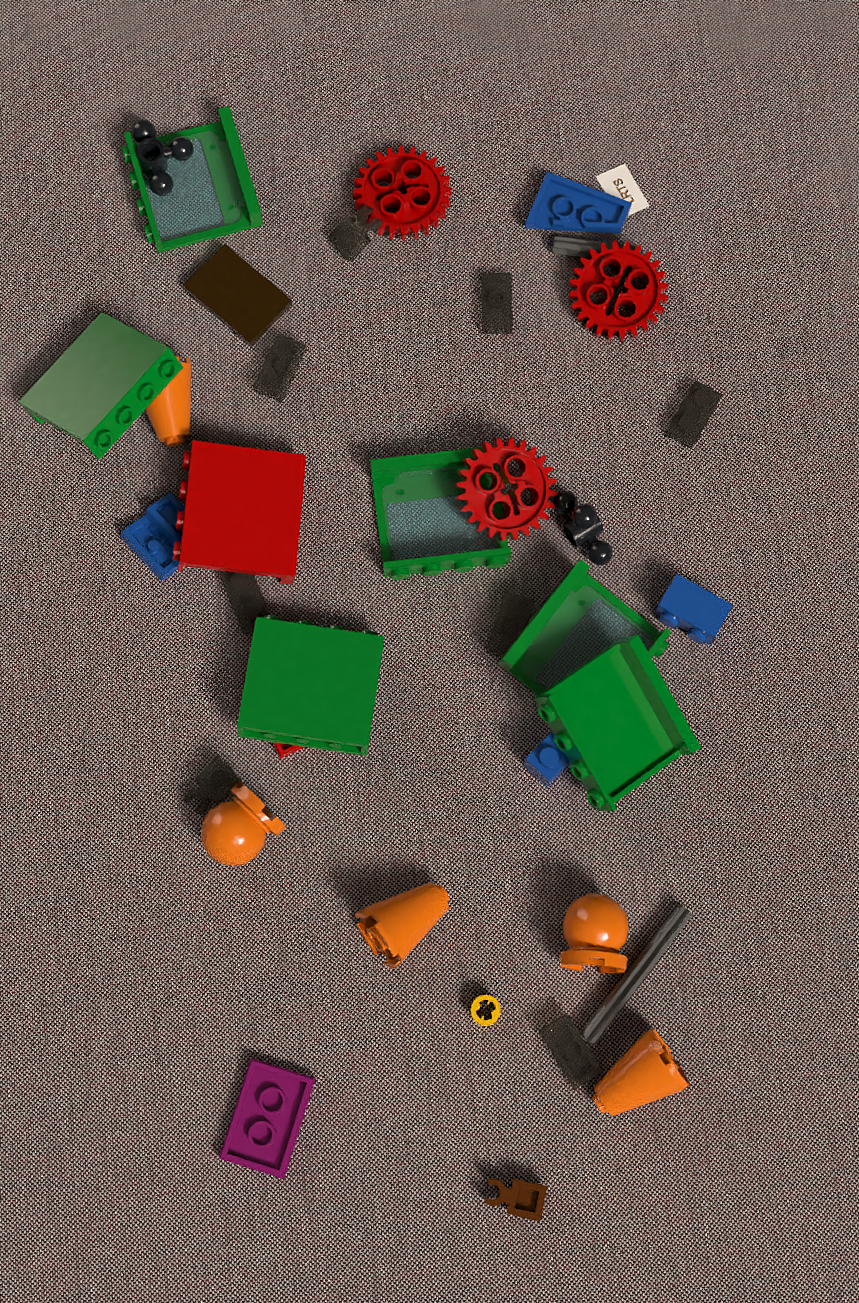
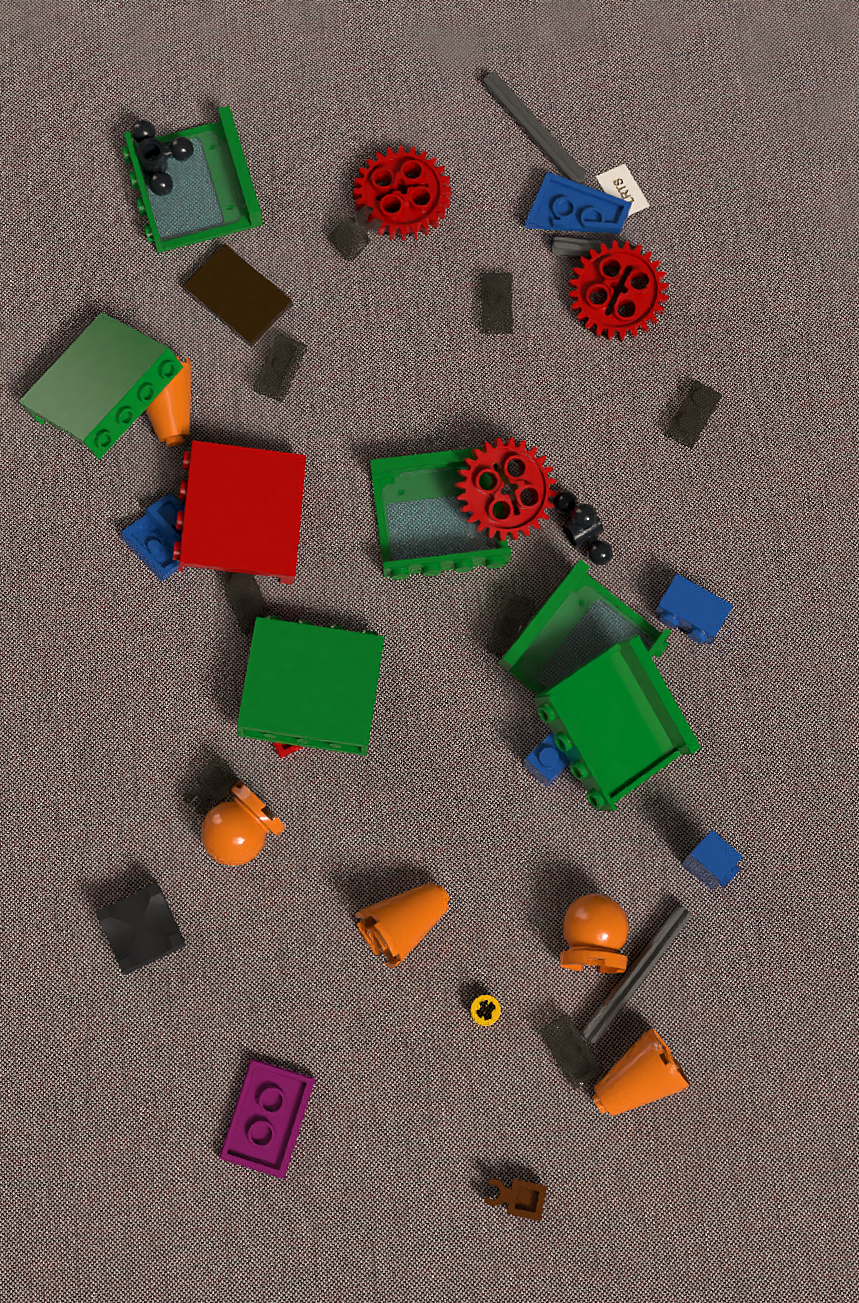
none -> black brick [95,882,187,975]
none -> dark grey axle [483,72,587,184]
none -> blue brick [682,829,743,890]

